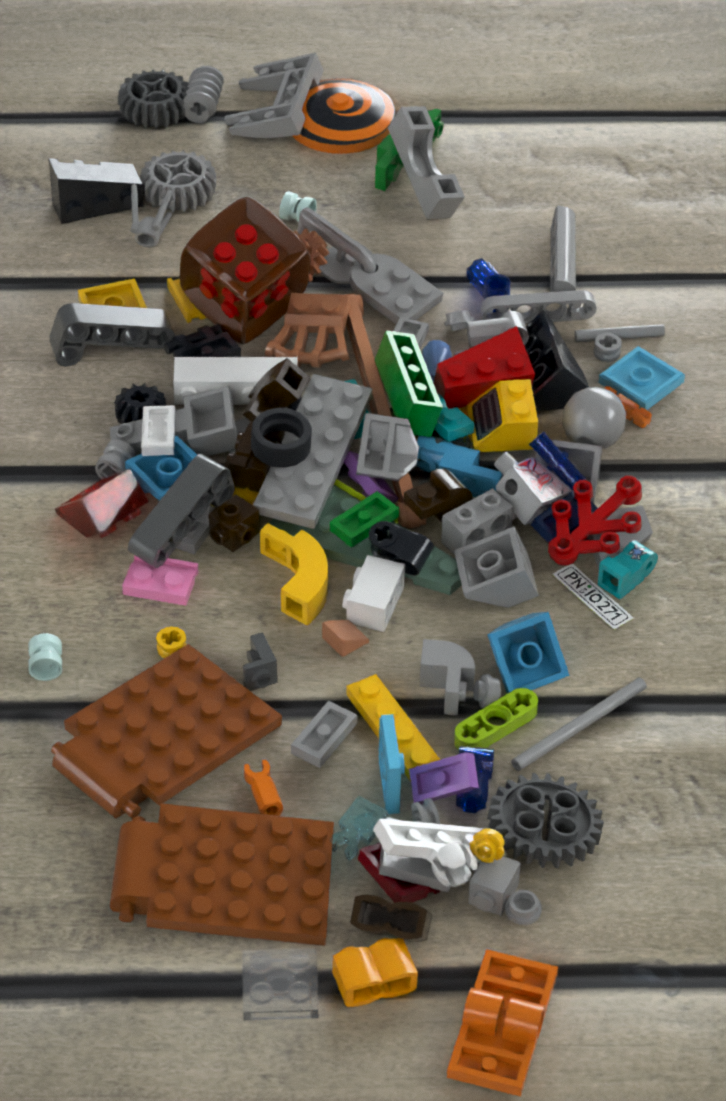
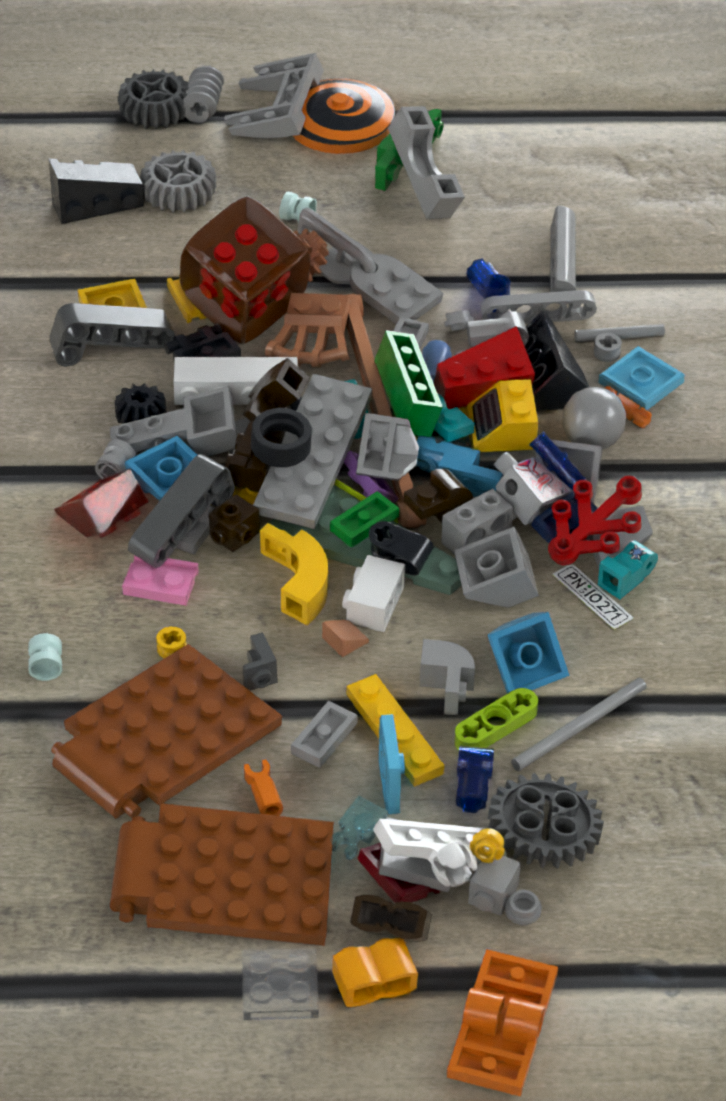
light grey plant [130,184,172,247] -> none
white plate [141,405,175,456] -> none
medium lavender plate [409,752,479,804] -> none
light grey bush [411,798,440,824] -> none
light grey plate [473,674,500,708] -> none

